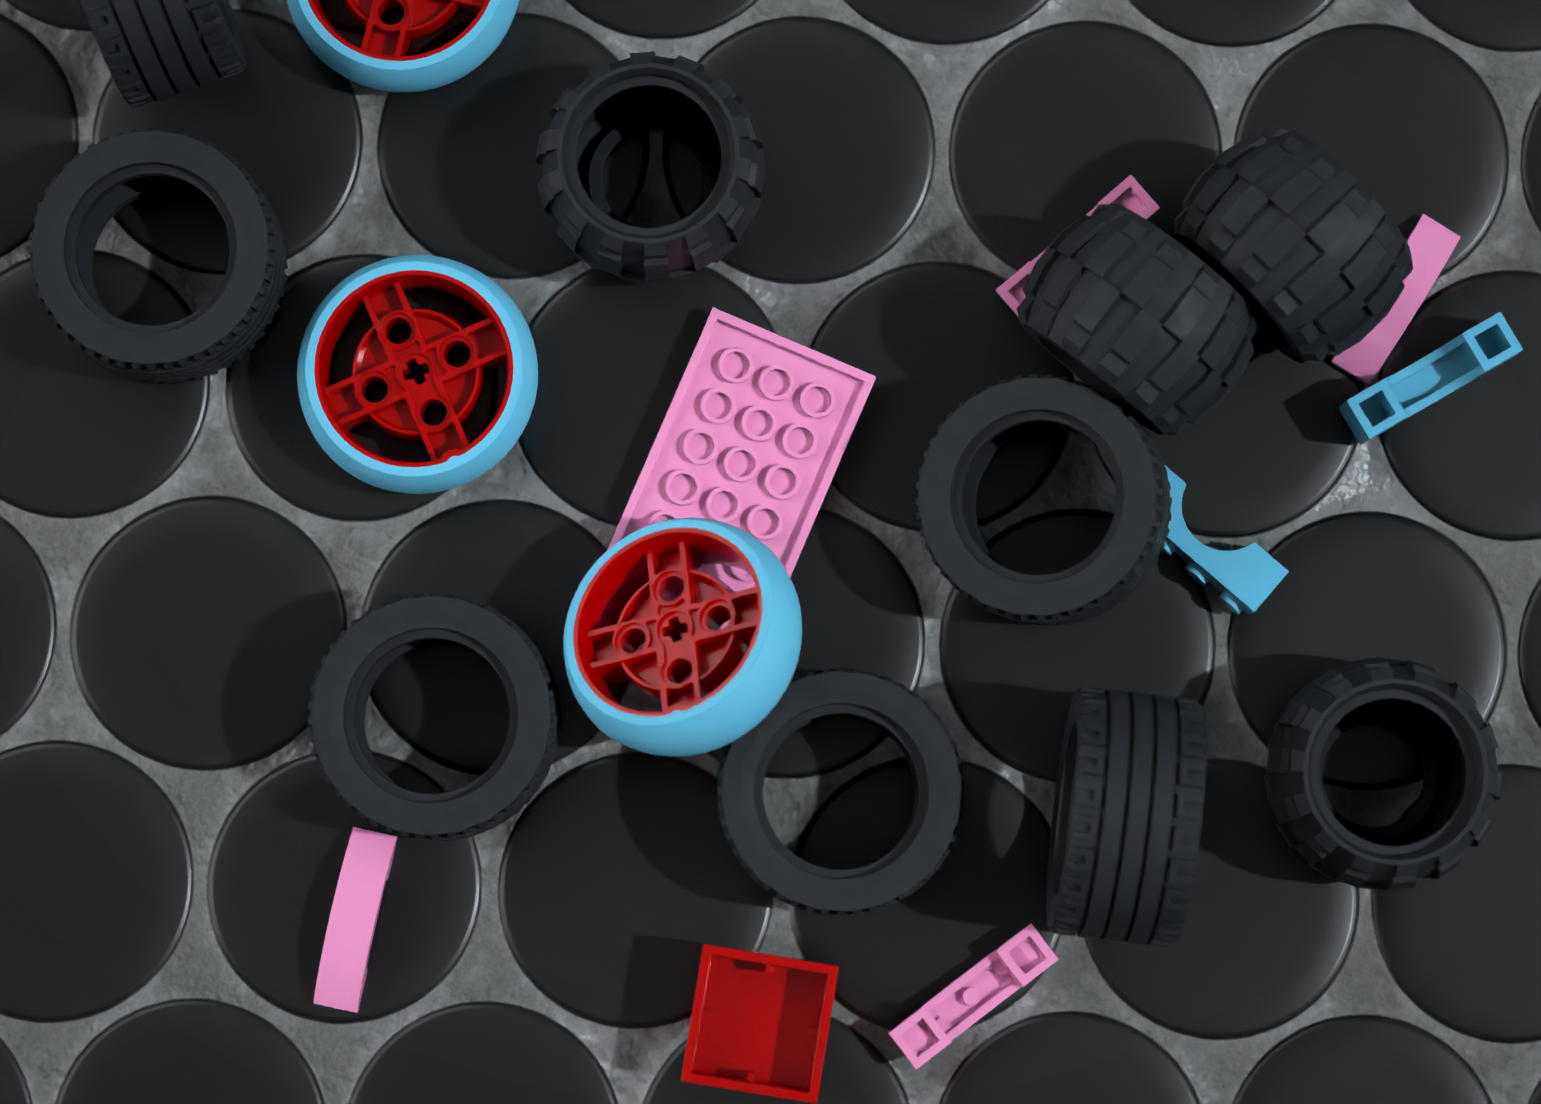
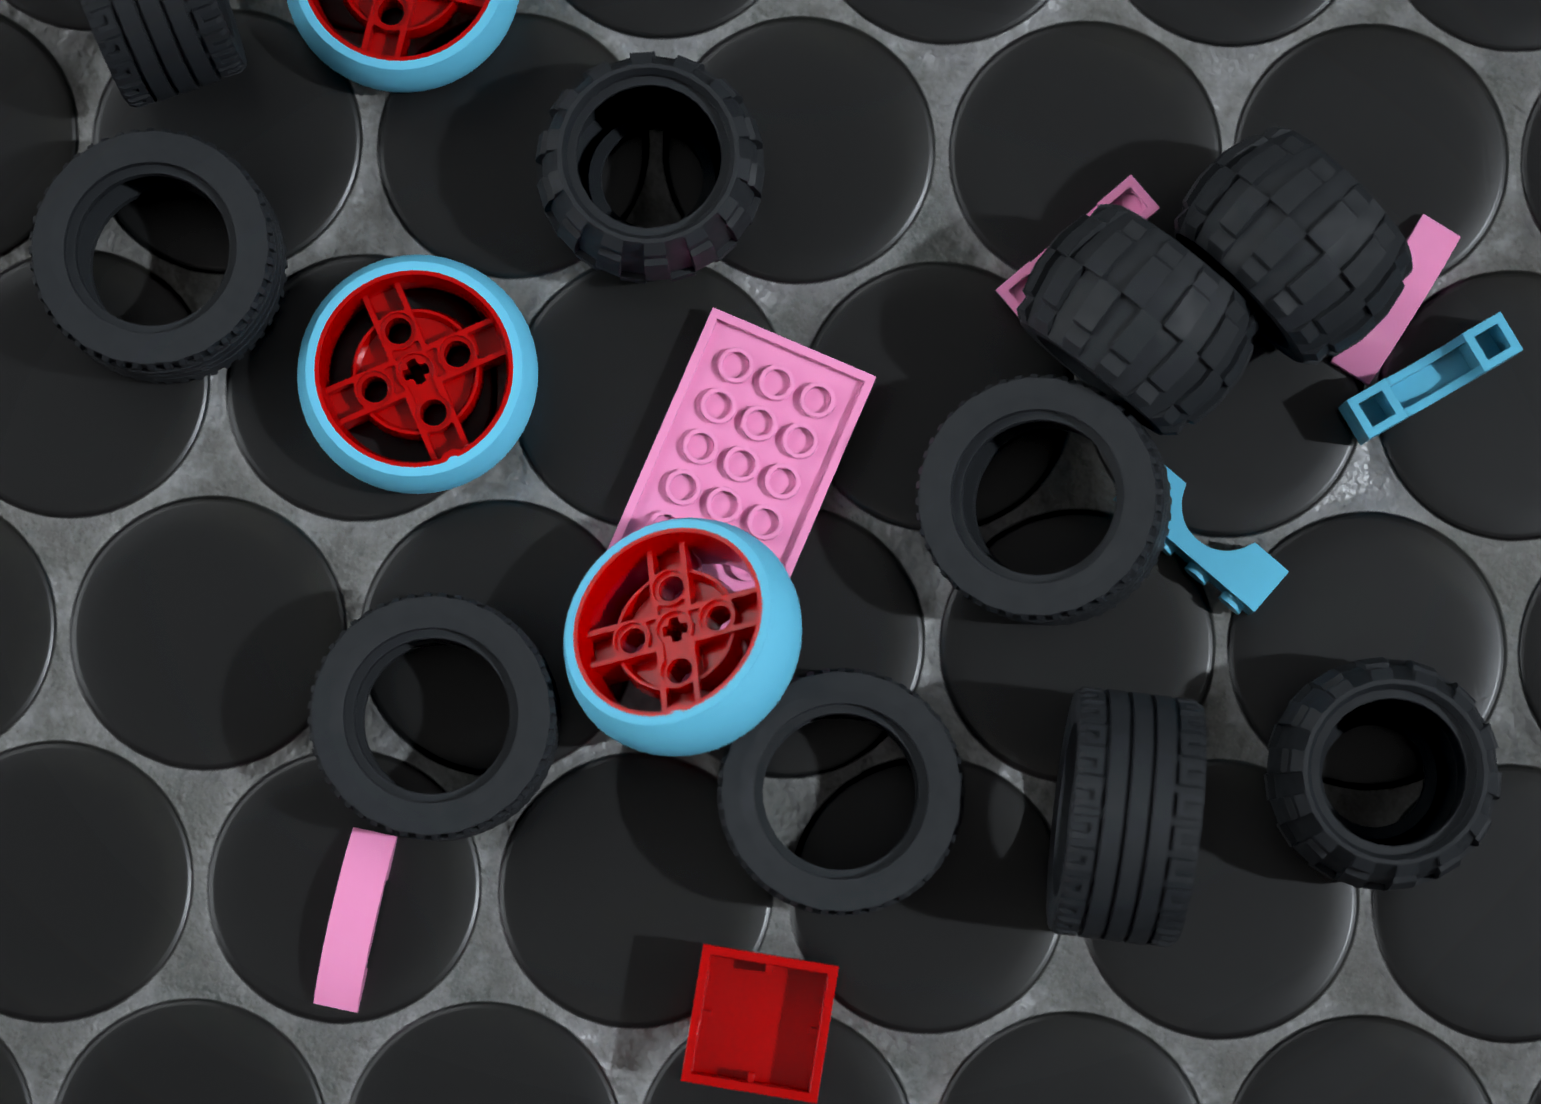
bright pink slope [888,923,1059,1070] -> none

